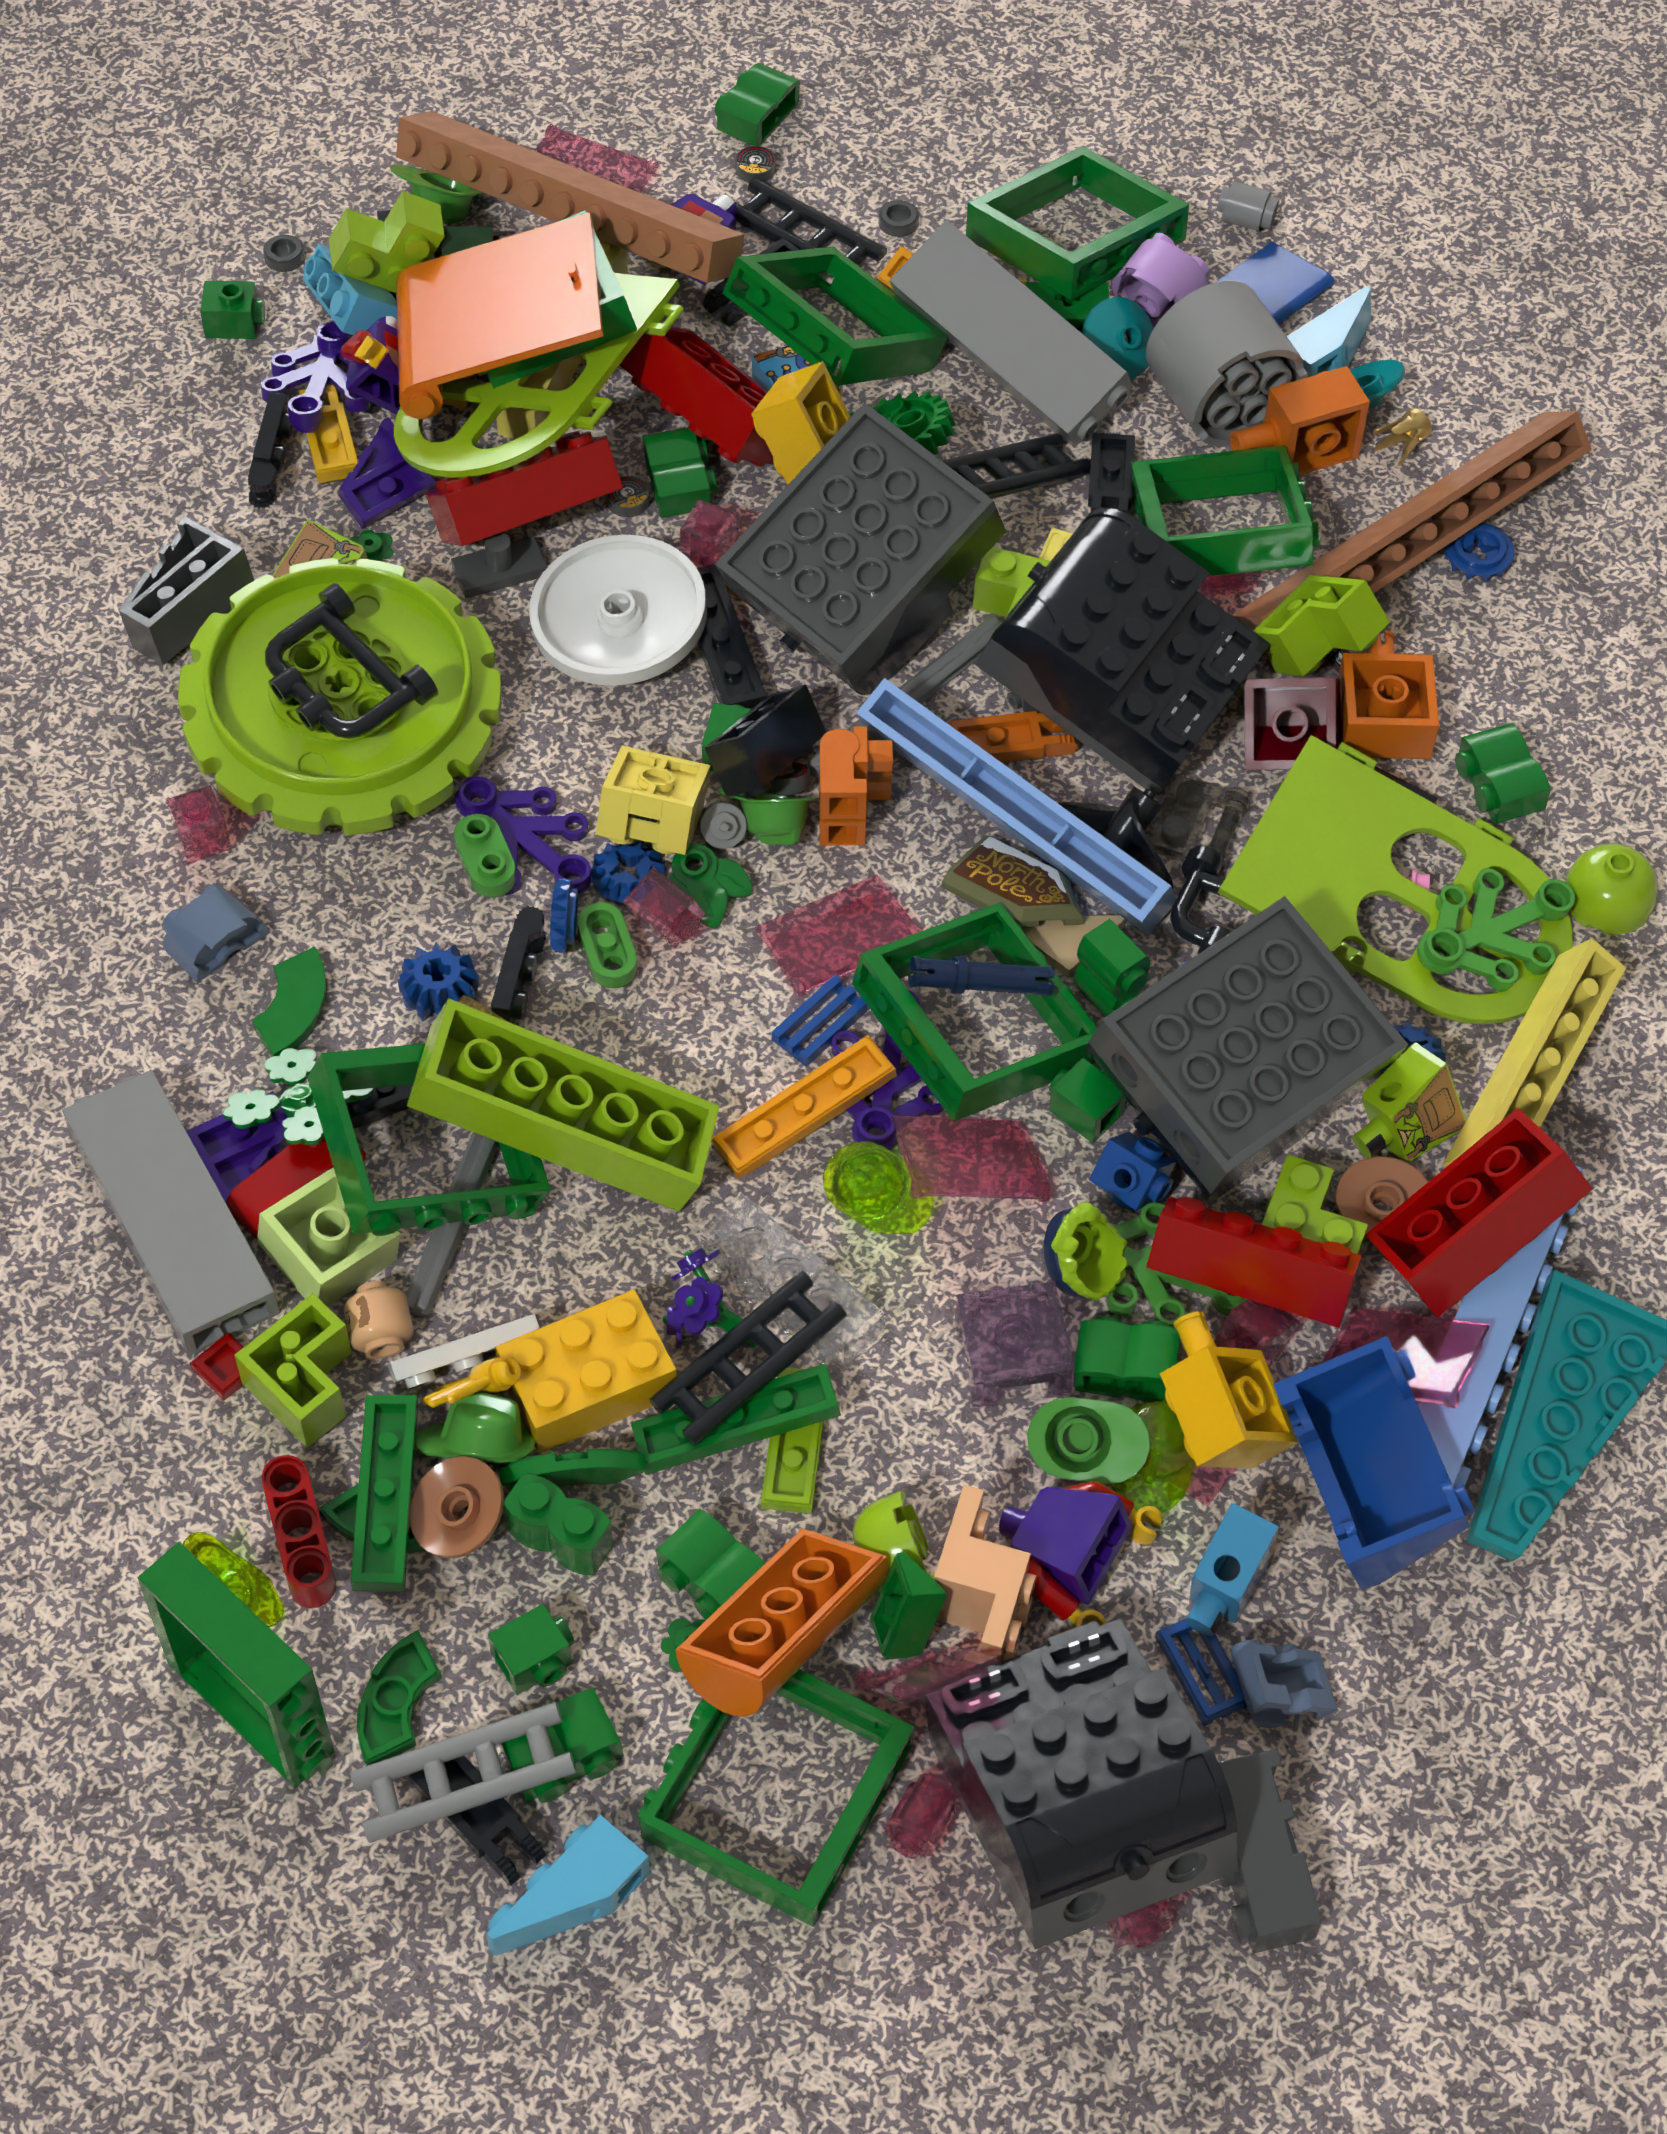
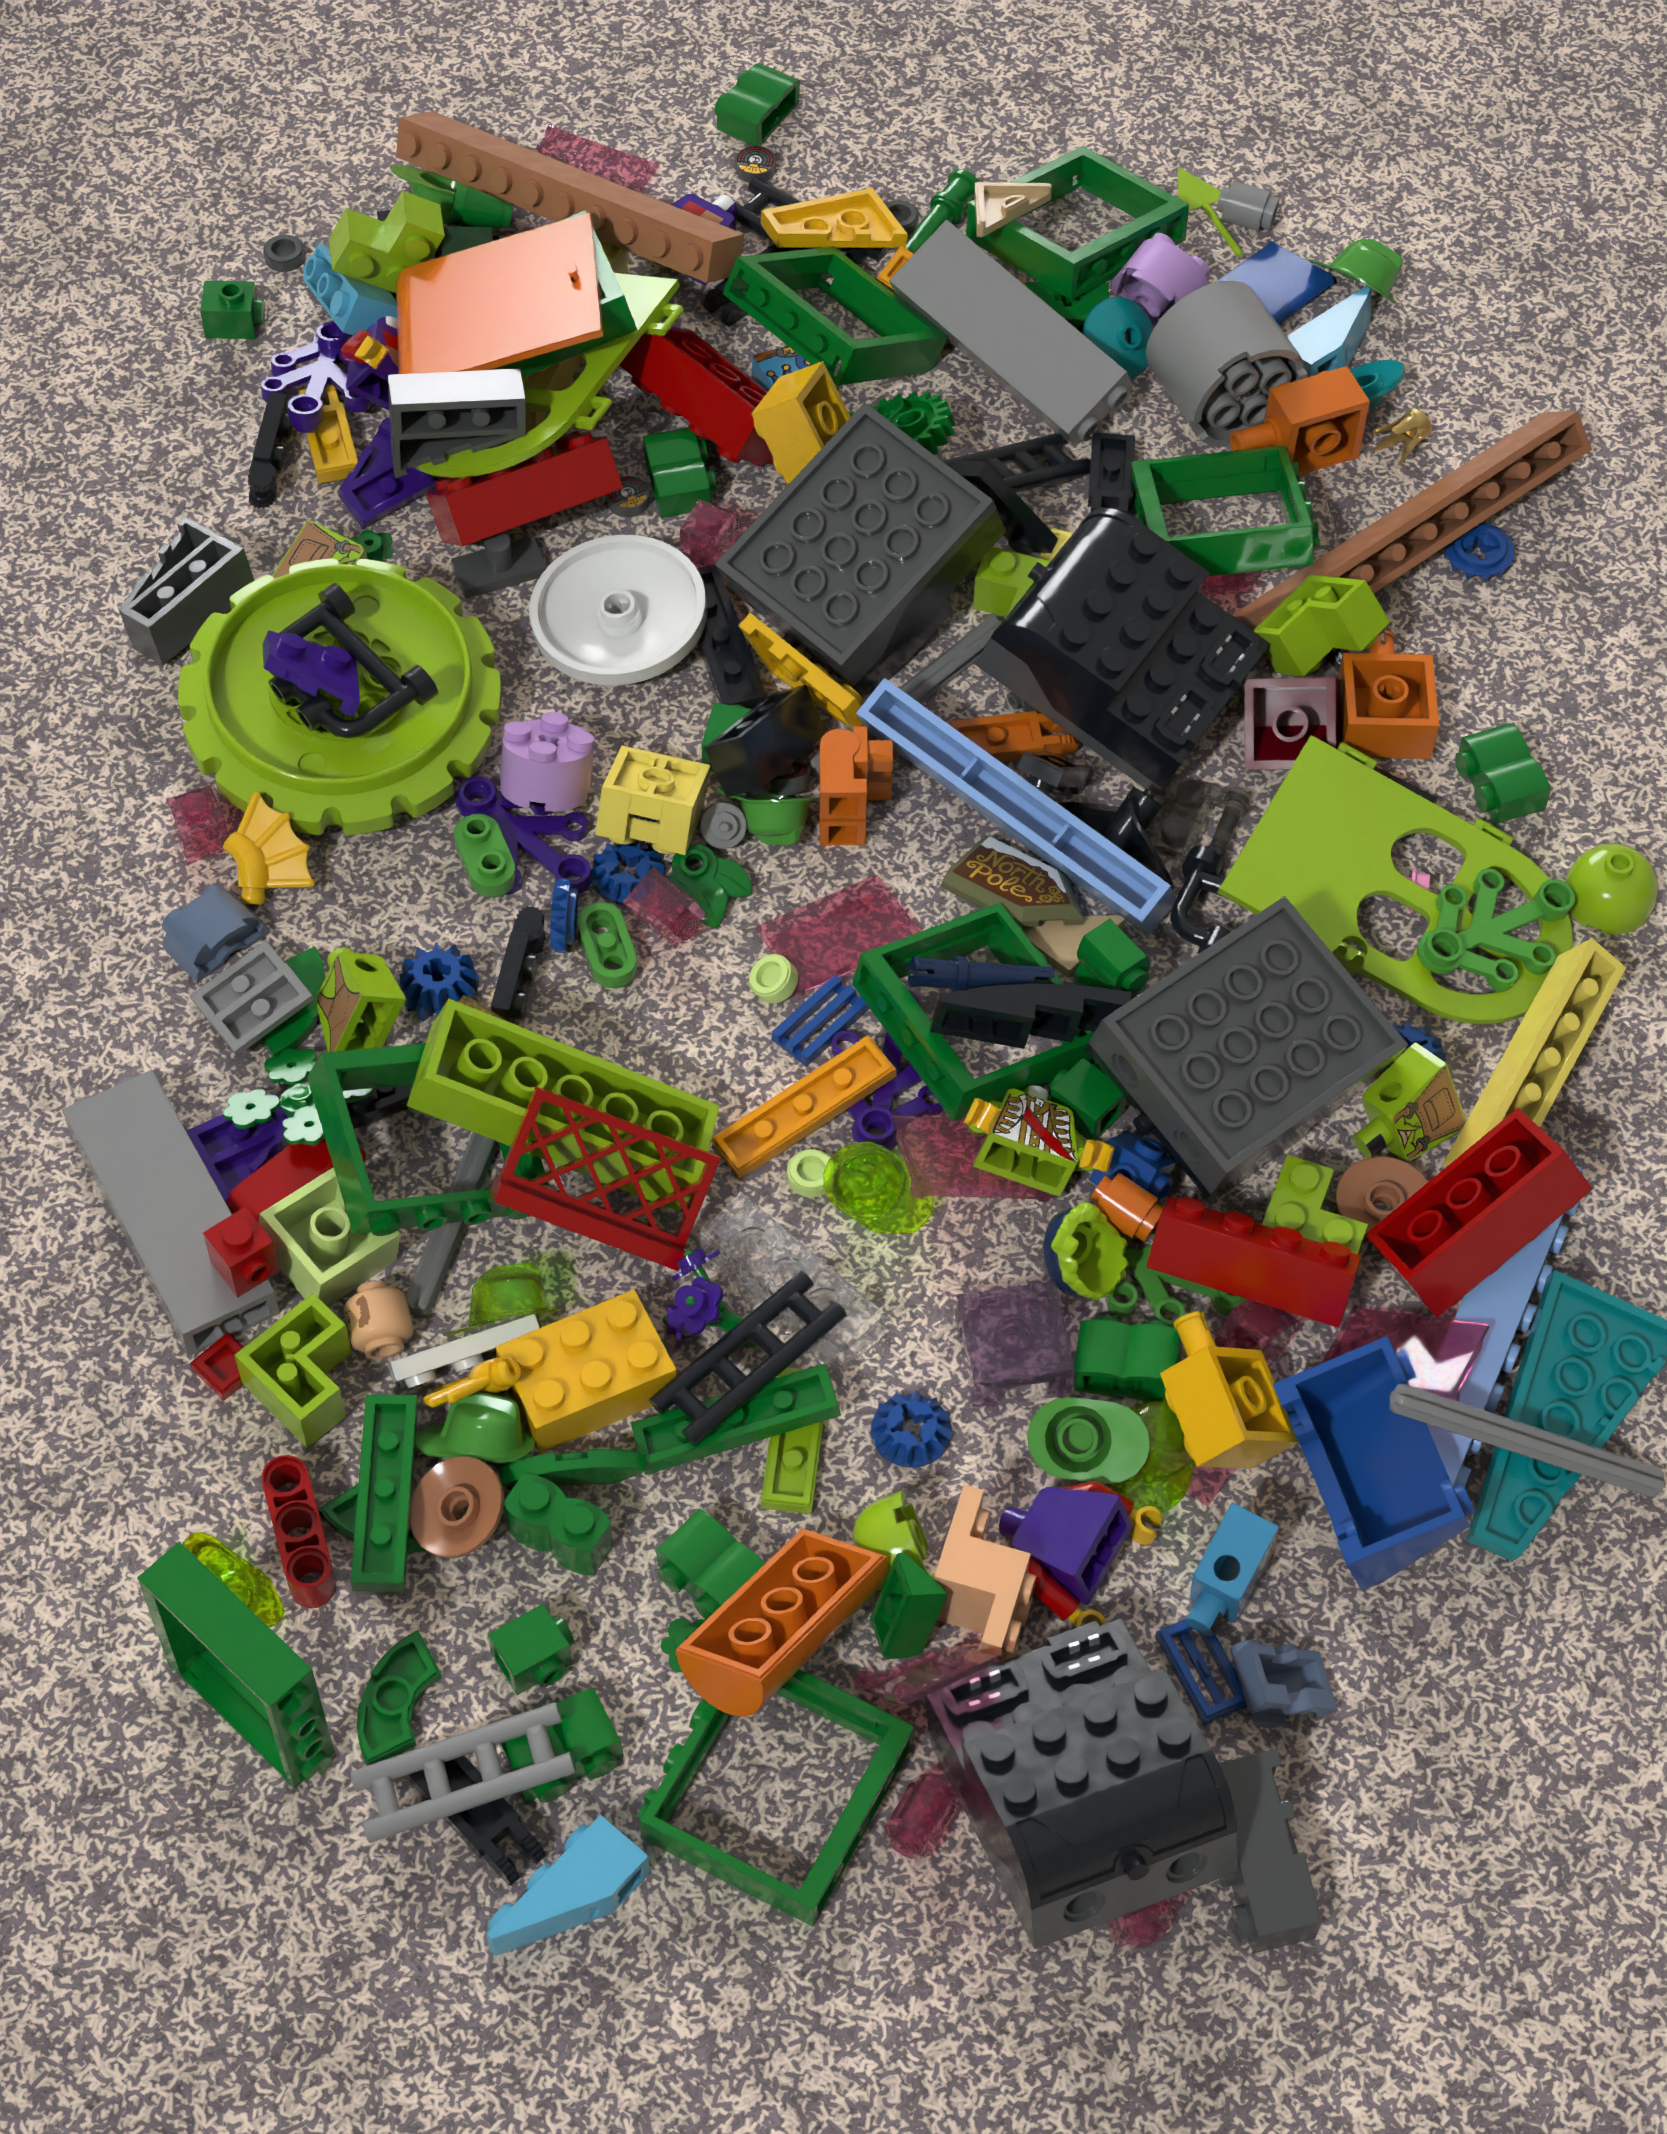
none -> light grey slope [190,940,314,1056]
none -> red brick [203,1207,280,1298]
none -> yellow arm [222,792,315,905]
none -> dark purple wing [262,630,360,717]
none -> lime torso [316,948,406,1052]
none -> dark grey wedge [388,369,526,478]
none -> clear neon green piece [443,1263,562,1336]
none -> green cone [450,186,513,228]
none -> red fence [489,1086,721,1271]
none -> lavender brick [500,712,594,812]
none -> yellow wing [738,613,864,730]
none -> yellowish green tile [749,954,798,1004]
none -> yellow wing [760,188,908,248]
none -> yellowish green tile [787,1149,836,1197]
none -> blue gear [871,1390,952,1468]
none -> green pin [906,169,979,254]
none -> black slope [930,983,1132,1049]
none -> black plate [951,461,1058,555]
none -> torso [963,1085,1115,1197]
none -> tan tile [974,182,1052,237]
none -> black hinge [1017,751,1093,794]
none -> orange brick [1089,1173,1164,1243]
none -> lime piece [1178,167,1243,257]
none -> bright green piece [1308,239,1403,304]
none -> light grey axle [1389,1384,1665,1497]

